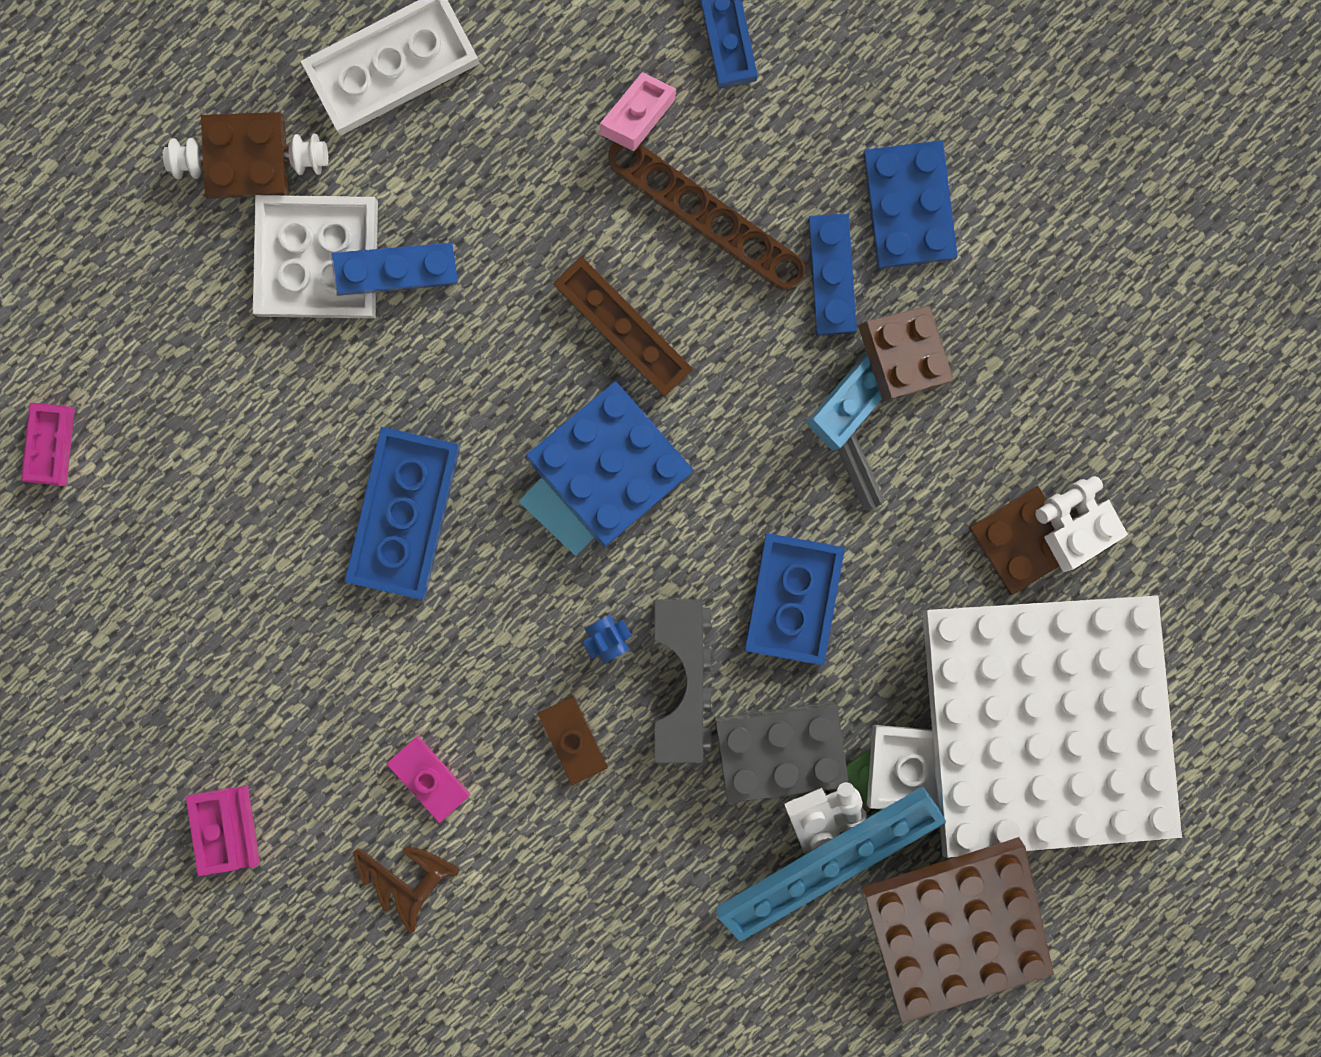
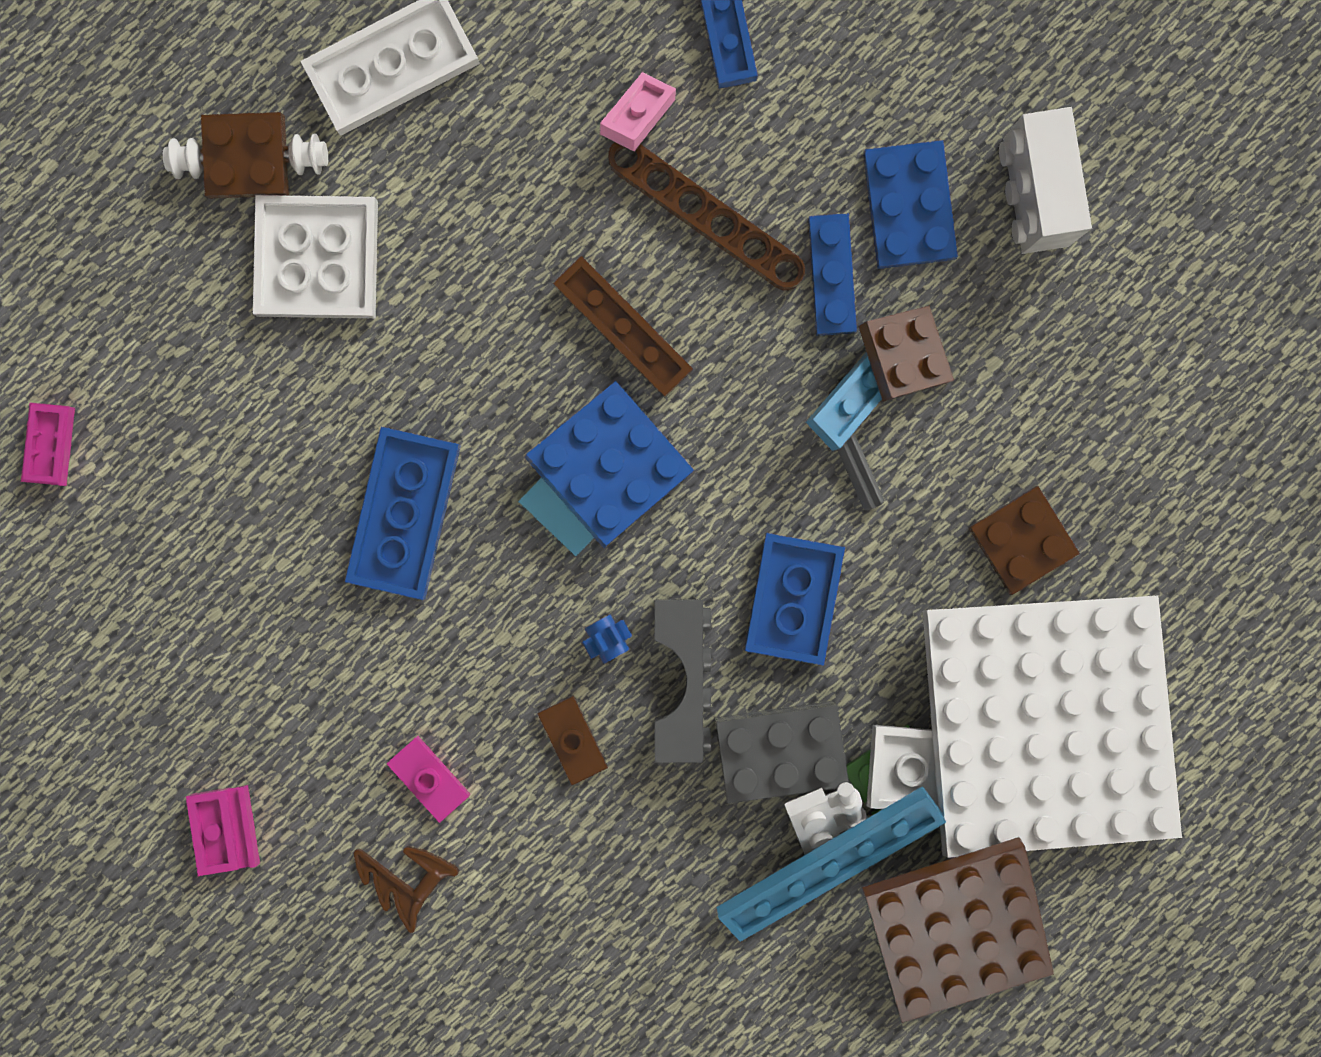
blue plate [331,243,458,296] -> none
white plate [1036,476,1128,572] -> none
none -> white brick [999,107,1092,254]

